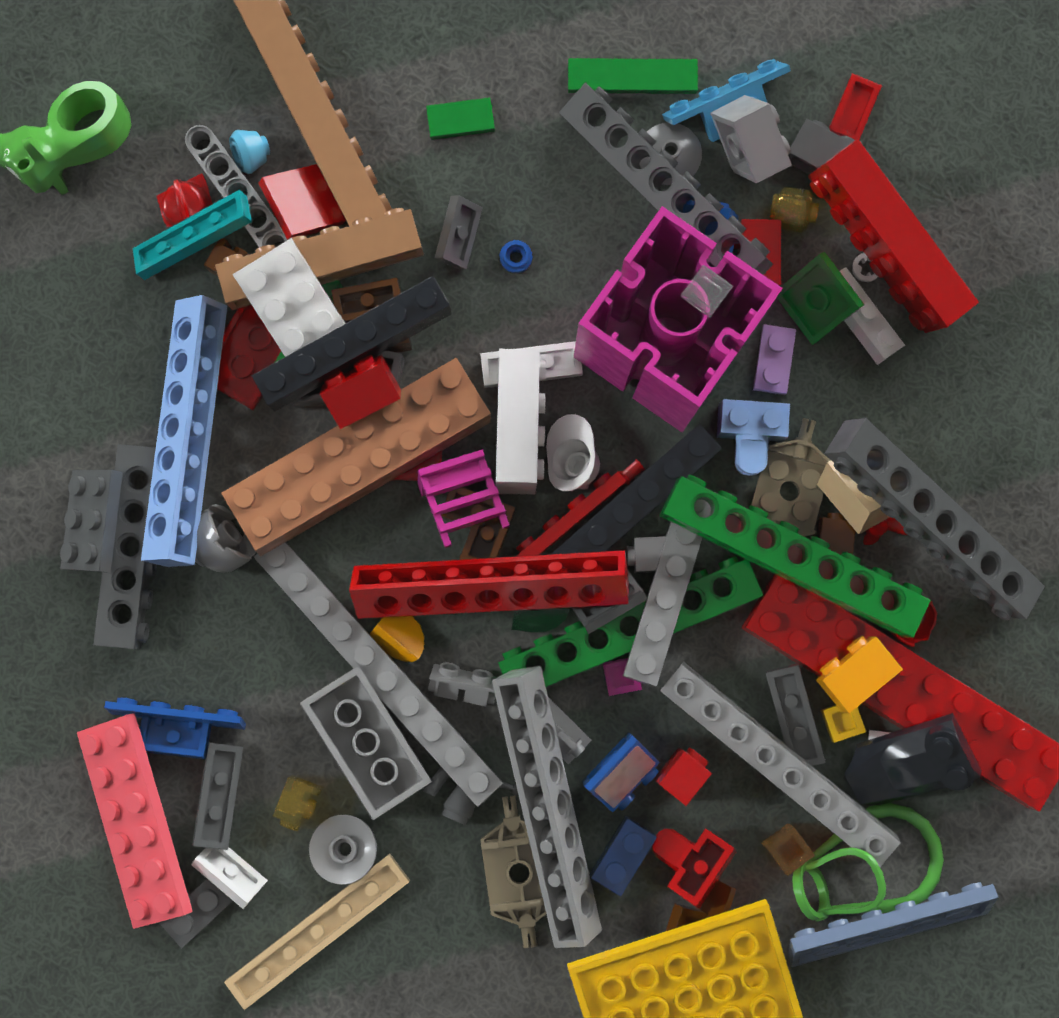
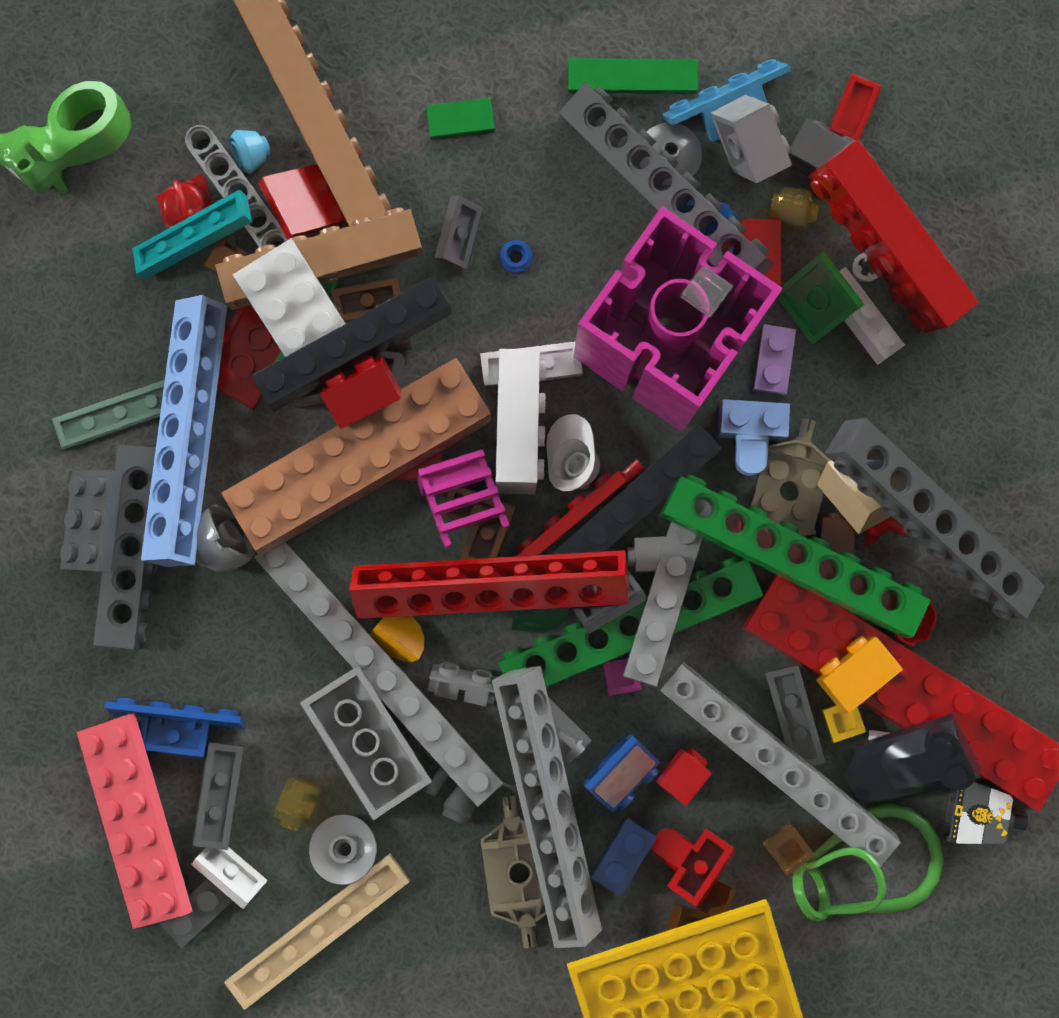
sand blue plate [788,882,999,967] -> none
none -> sand green tile [52,380,165,451]
none -> torso [942,782,1028,844]

